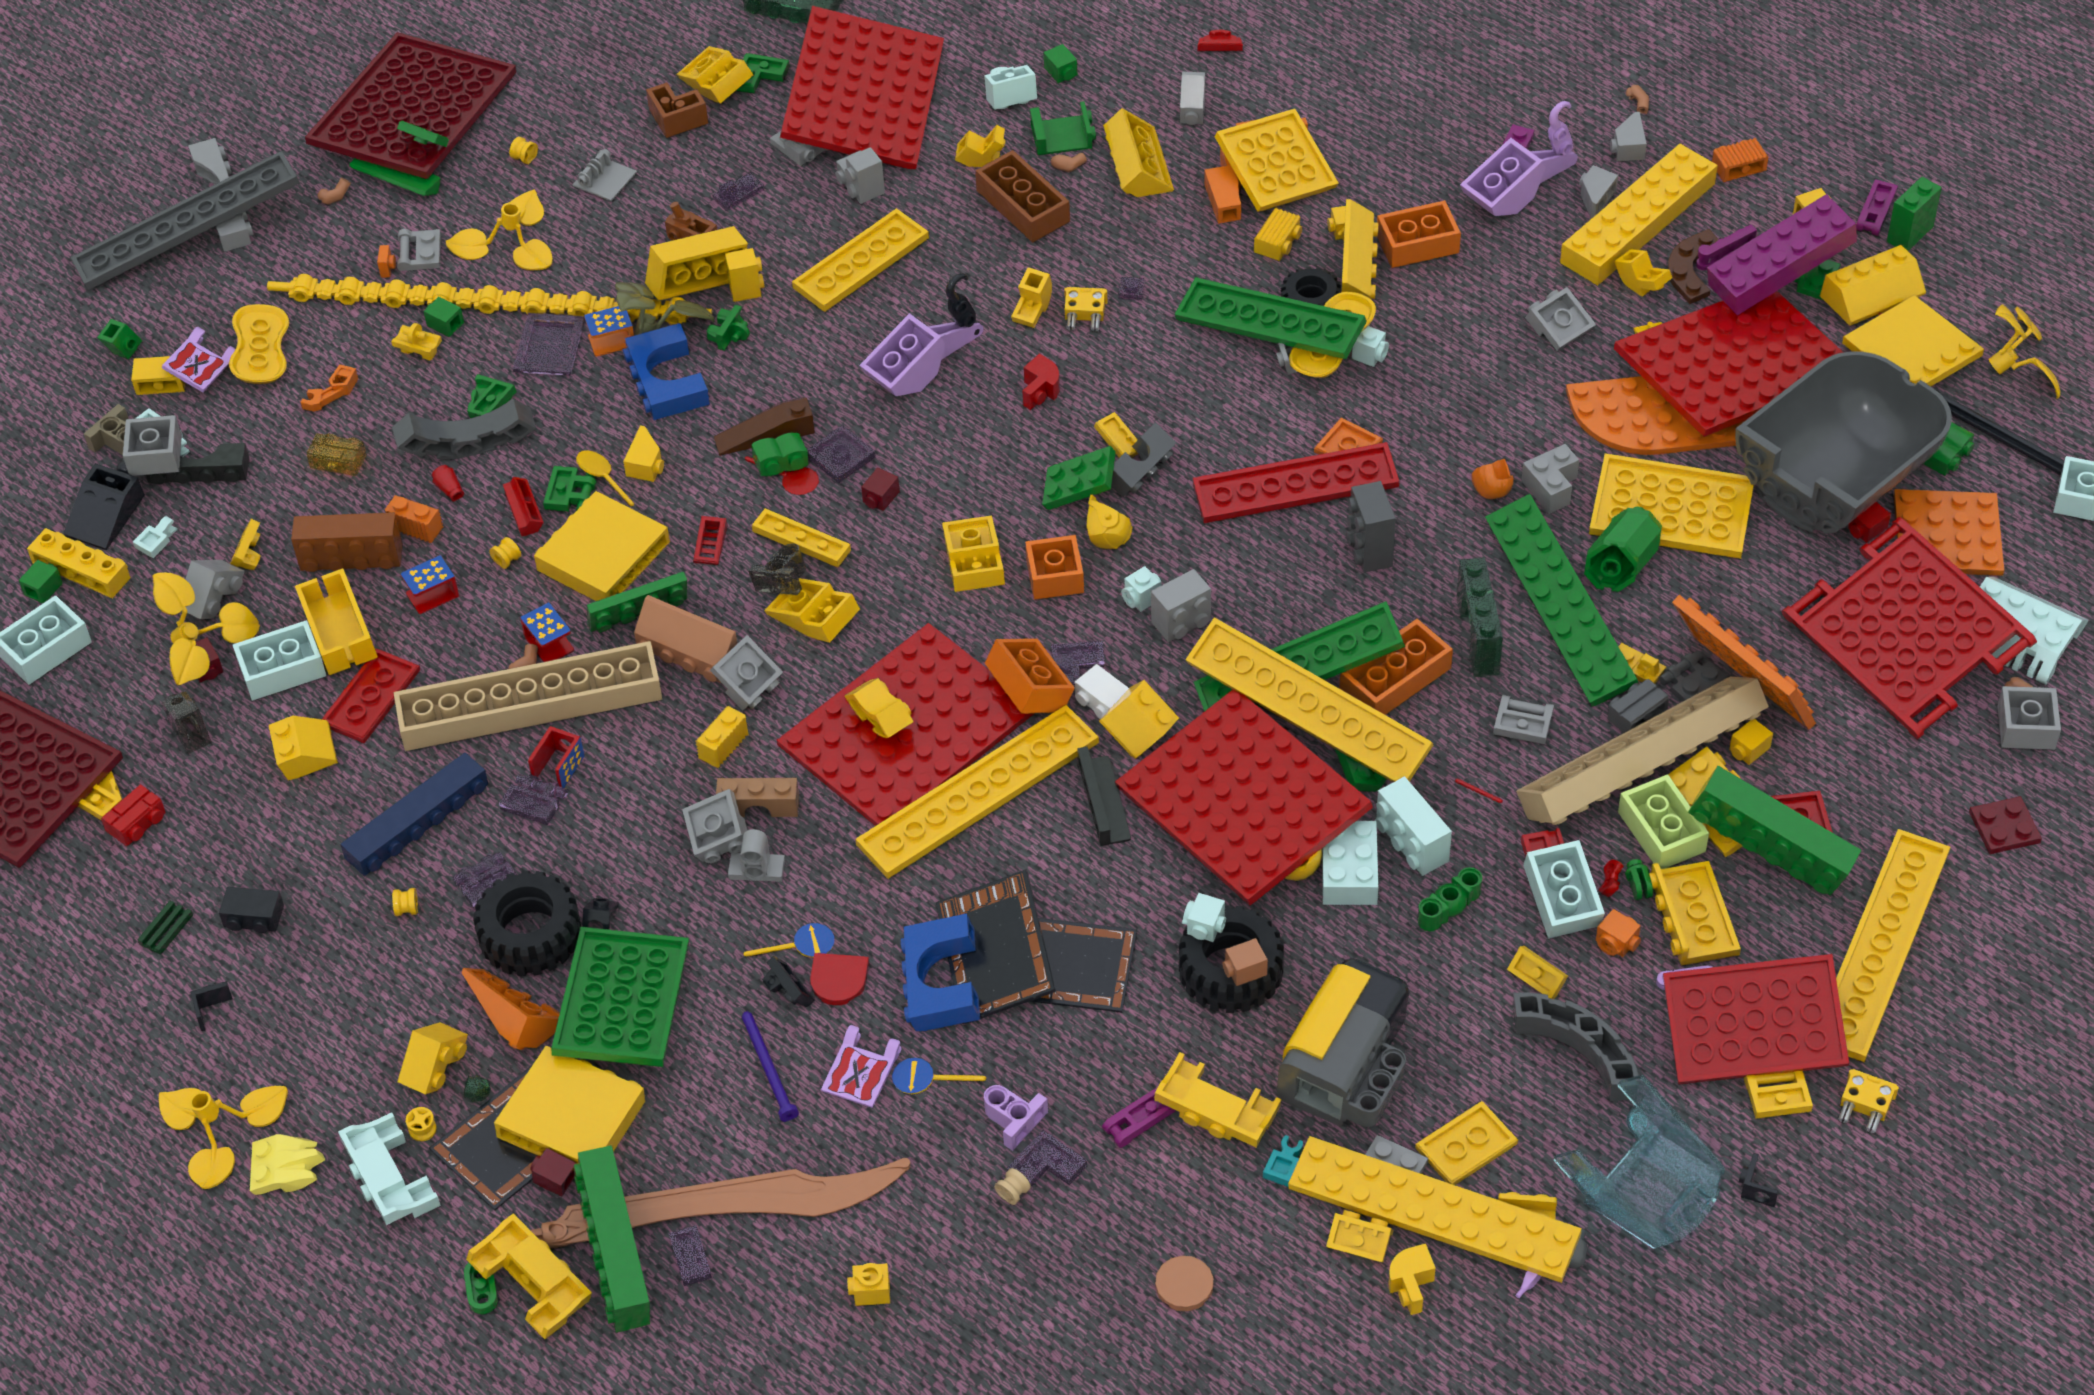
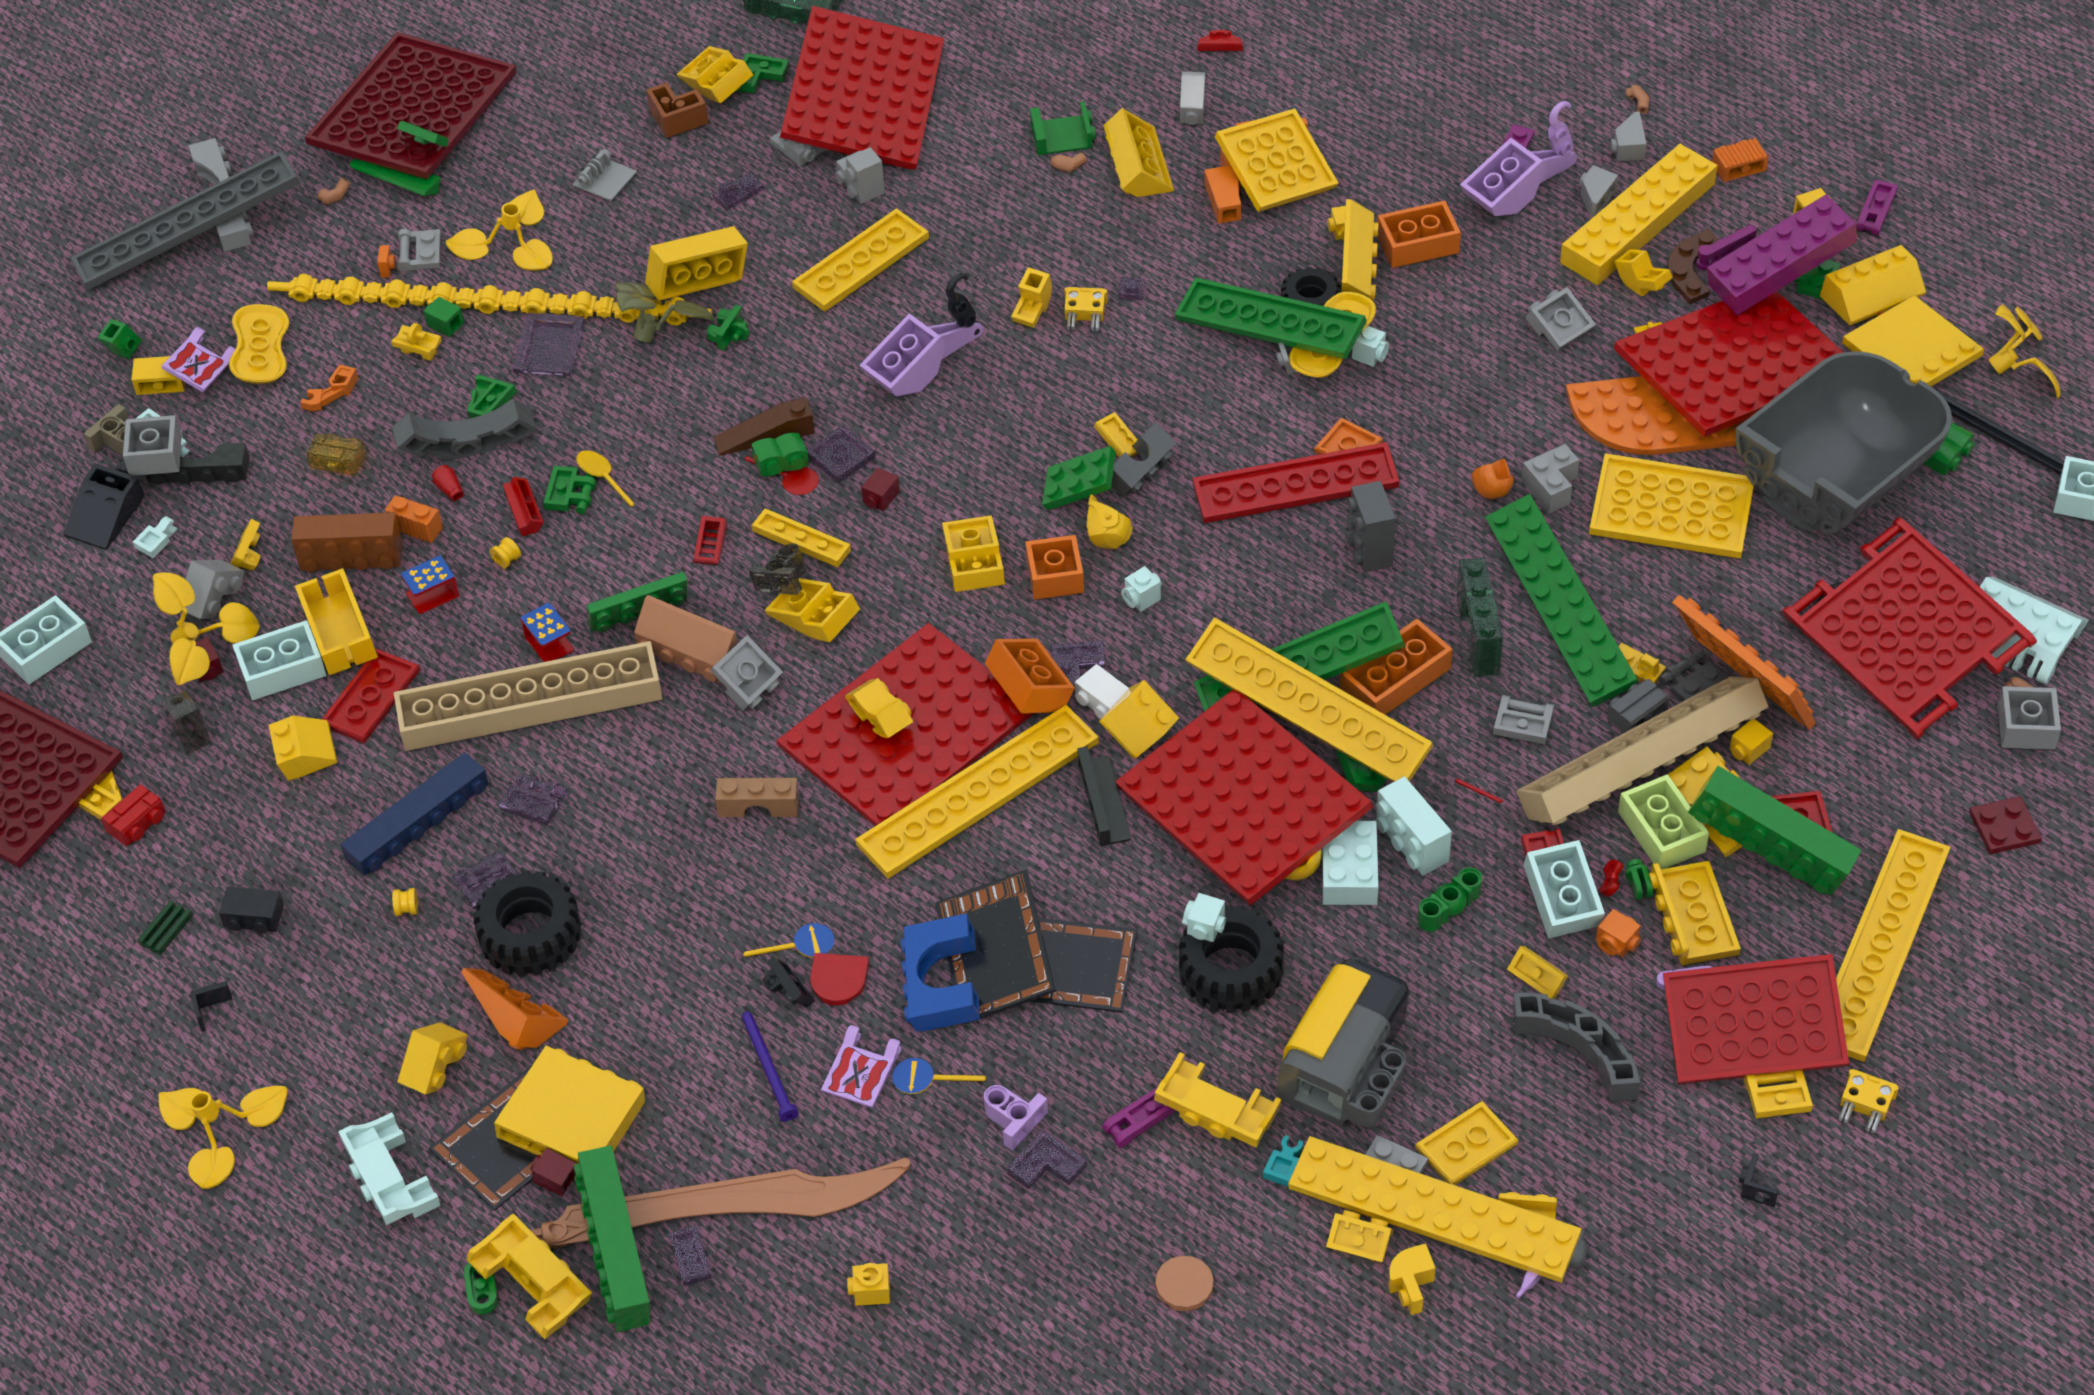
green brick [19,560,63,604] -> none
yellow brick [27,528,131,599] -> none
light yellow plate [250,1134,325,1195] -> none
yellow wheel [405,1107,437,1141] -> none
clear green plate [463,1074,491,1102] -> none
nougat arm [508,644,538,669] -> none
yellow wheel [509,137,538,165] -> none
red piece [528,726,585,790] -> none
yellow brick [534,491,670,601] -> none
green plate [551,927,689,1067] -> none
black bracket [582,898,619,930] -> none
piece [584,306,634,357] -> none
blue arch [623,323,710,420] -> none
yellow slope [623,425,664,482] -> none
dark orange brick [665,202,717,241] -> none
light grey plate [682,789,747,863] -> none
yellow brick [695,706,749,768] -> none
yellow brick [725,248,765,302] -> none
light grey tile [728,829,785,882] -> none
yellow brick [955,125,1005,167] -> none
dark orange brick [975,150,1070,243] -> none
light aqua brick [984,65,1037,109] -> none
tan wheel [994,1168,1031,1205] -> none
red brick [1022,353,1060,410] -> none
green brick [1043,44,1078,83] -> none
light grey brick [1151,569,1211,642] -> none
nougat brick [1222,938,1268,986] -> none
yellow brick [1254,207,1302,261] -> none
clear light blue windscreen [1553,1075,1725,1248] -> none
green brick [1584,506,1662,592] -> none
red brick [1848,502,1891,543] -> none
green brick [1886,176,1942,251] -> none
orange plate [1893,489,2004,576] -> none

